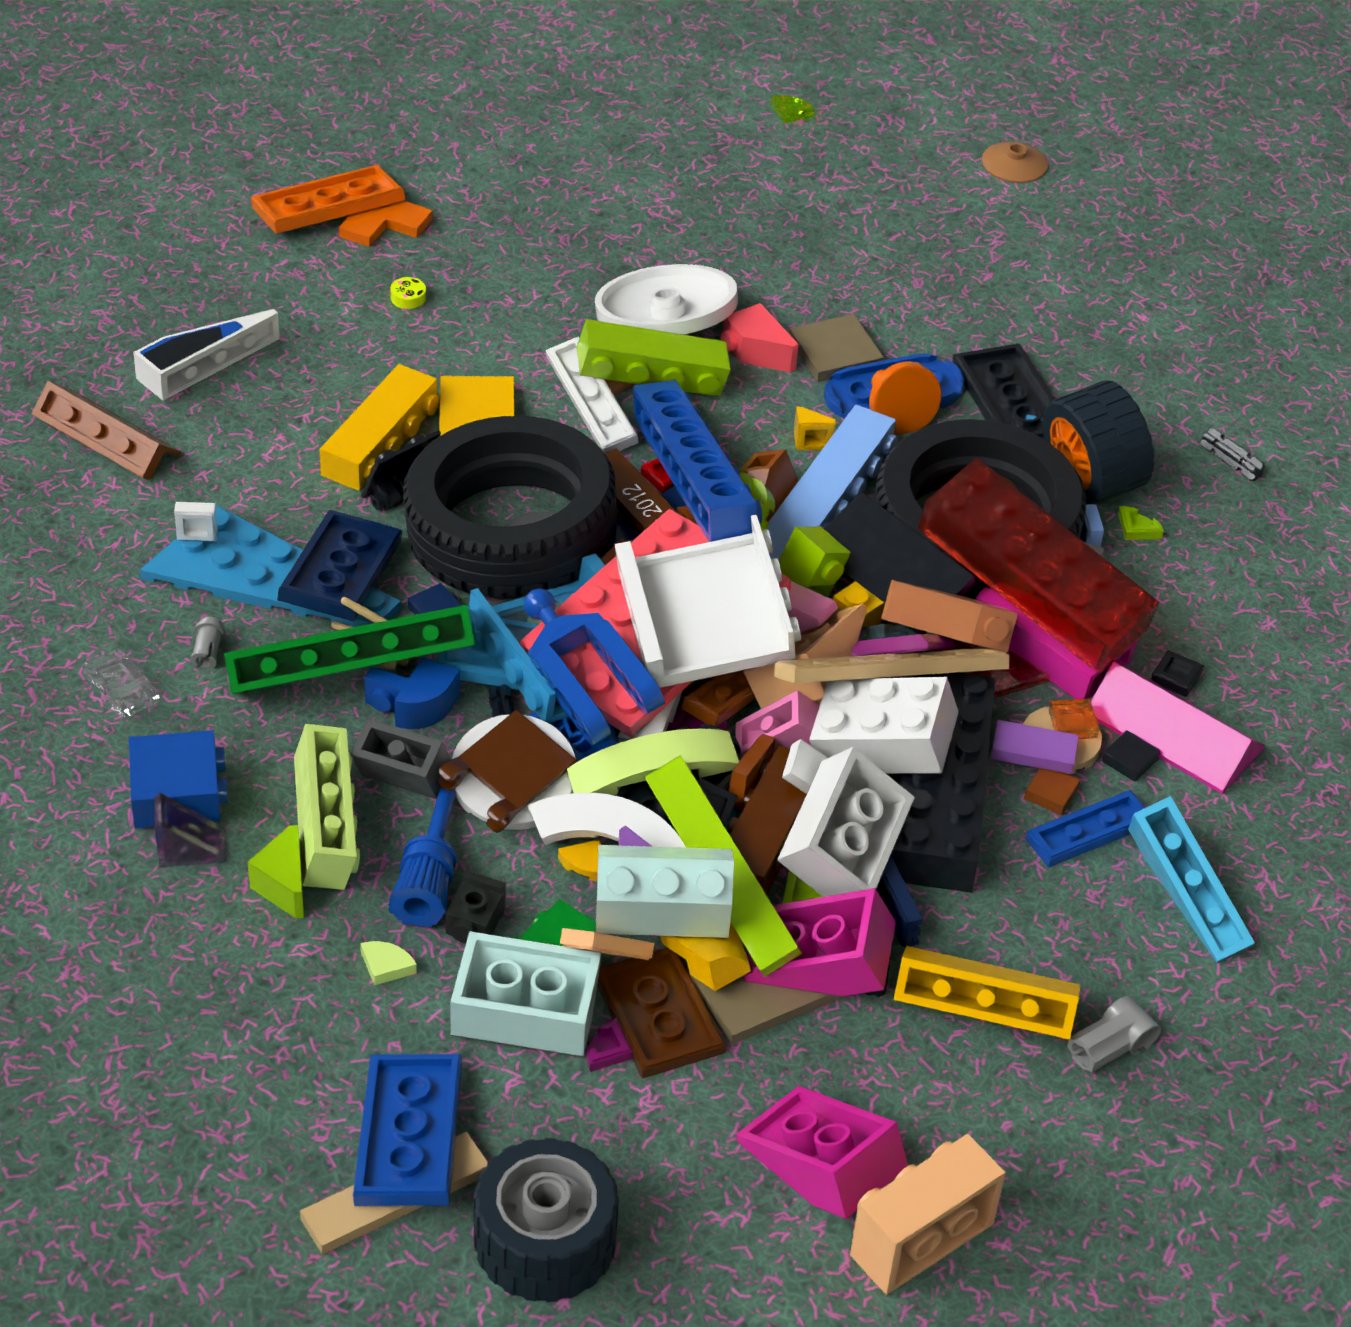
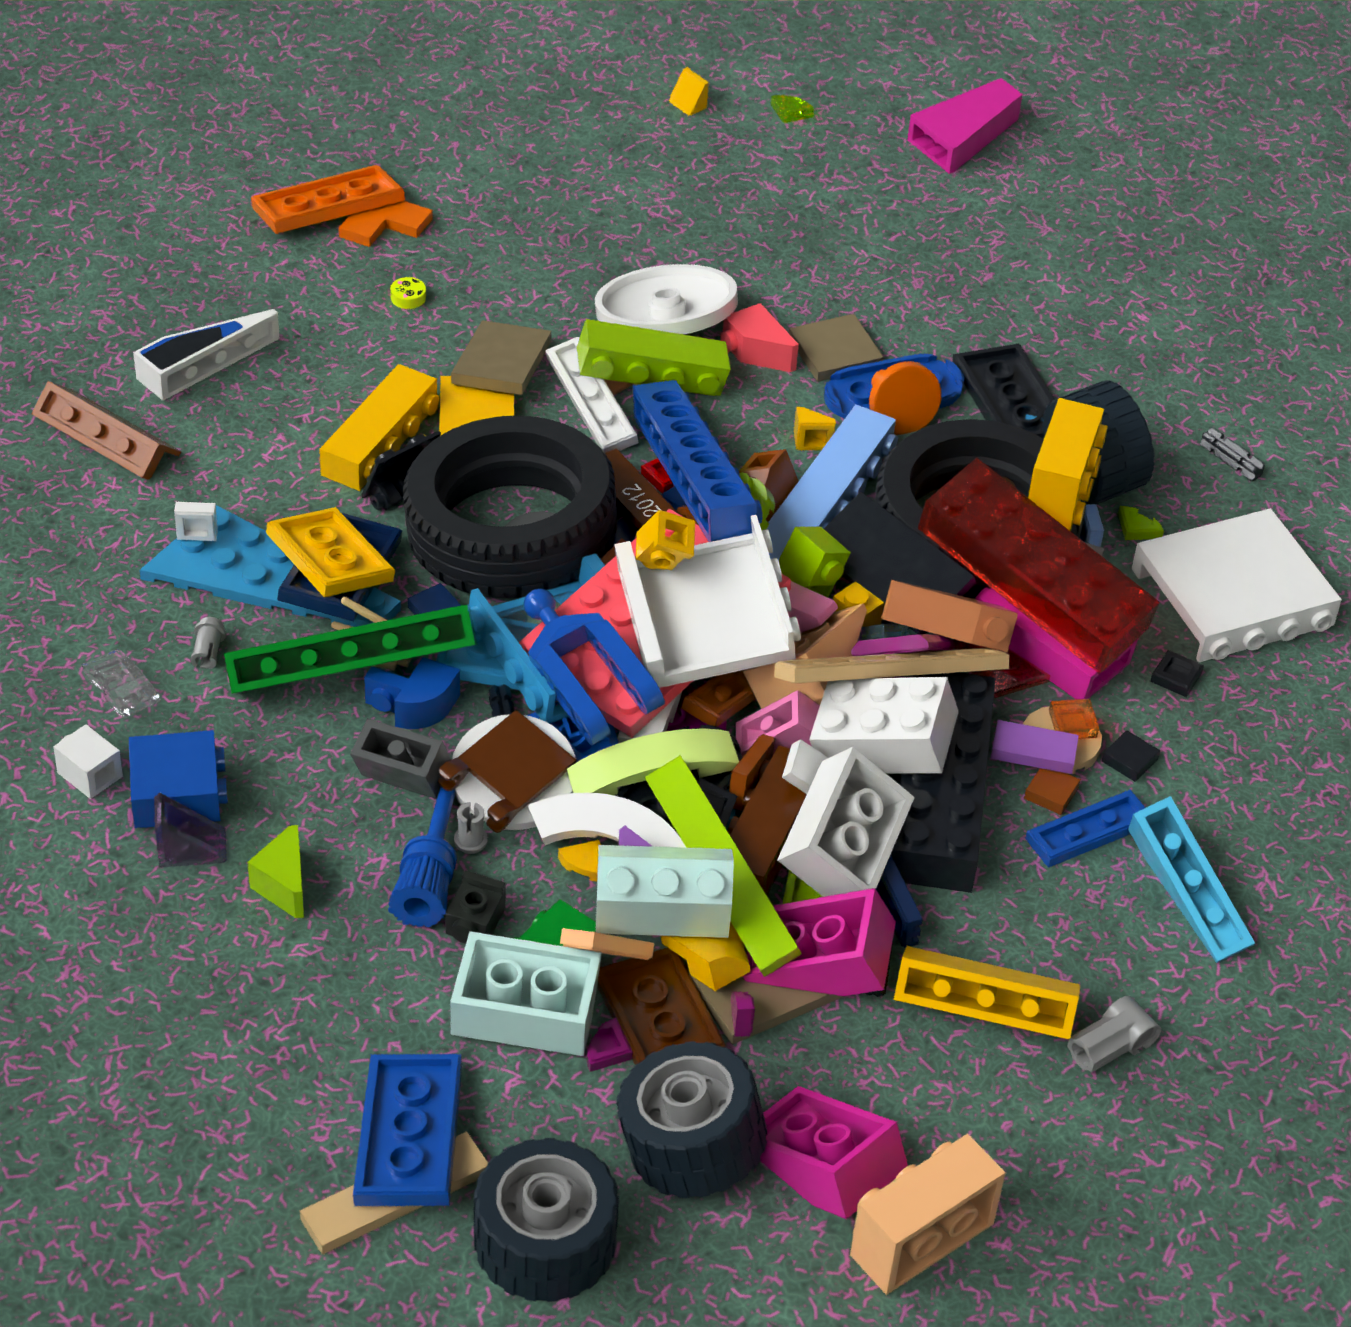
yellowish green brick [294,724,360,890] -> none
yellowish green tile [360,941,417,986] -> none
medium nougat dish [982,142,1048,183] -> none
slope [1085,661,1265,794] -> none
none -> white brick [53,724,123,799]
none -> yellow tile [266,507,395,597]
none -> dark tan tile [451,320,551,395]
none -> light grey pin [454,802,488,854]
none -> black wheel [616,1041,768,1198]
none -> yellow brick [635,510,695,570]
none -> yellow slope [669,67,709,116]
none -> magenta tile [731,991,755,1037]
none -> dark pink slope [907,78,1023,174]
none -> yellow brick [1022,398,1108,539]
none -> white panel [1132,508,1342,662]

